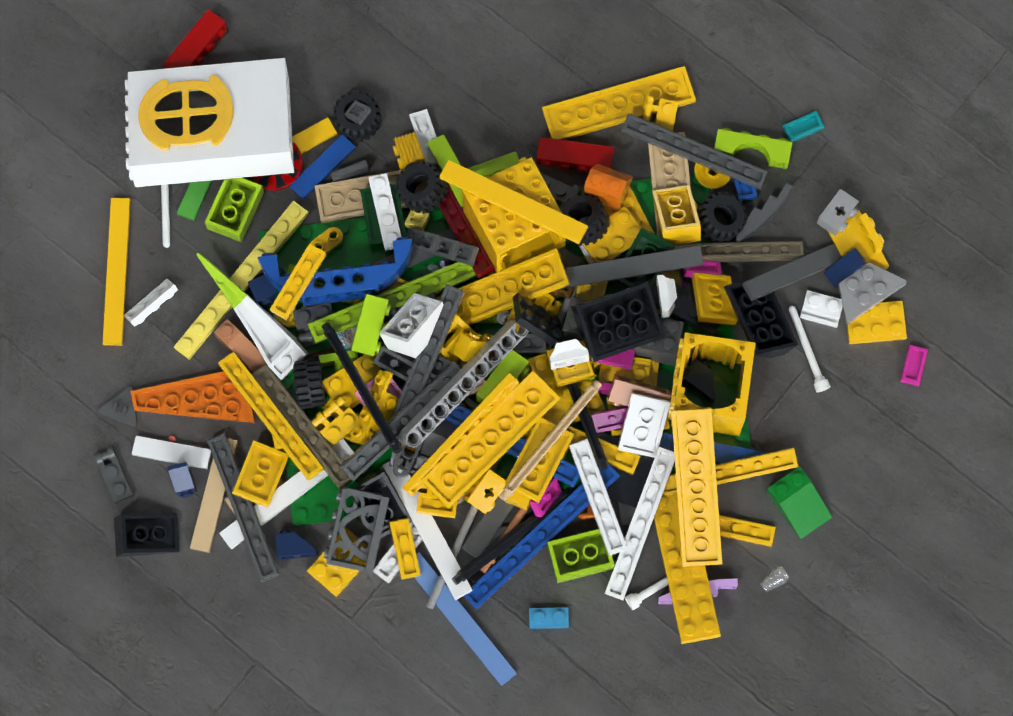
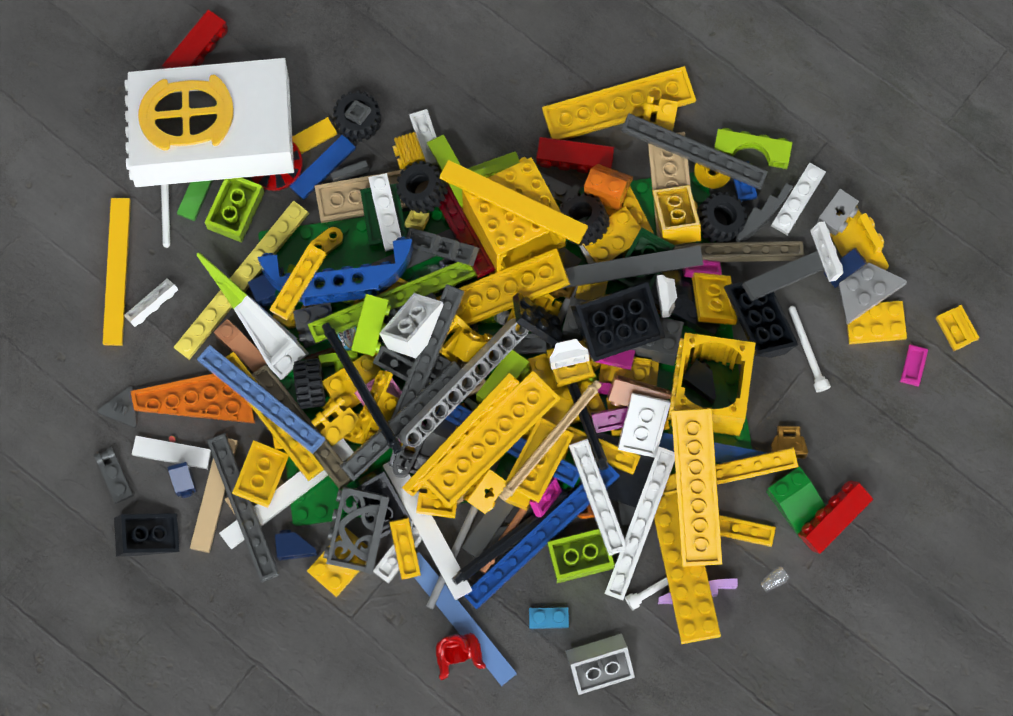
teal tile [782,111,825,143] -> none
white plate [800,290,842,328] -> none
none -> medium blue tile [197,345,326,454]
none -> red hair [436,633,486,680]
none -> light grey slope [565,633,635,695]
none -> white plate [771,163,826,236]
none -> pearl gold piece [771,426,808,459]
none -> red brick [798,480,873,554]
none -> white plate [811,221,844,282]
none -> yellow plate [936,305,979,351]

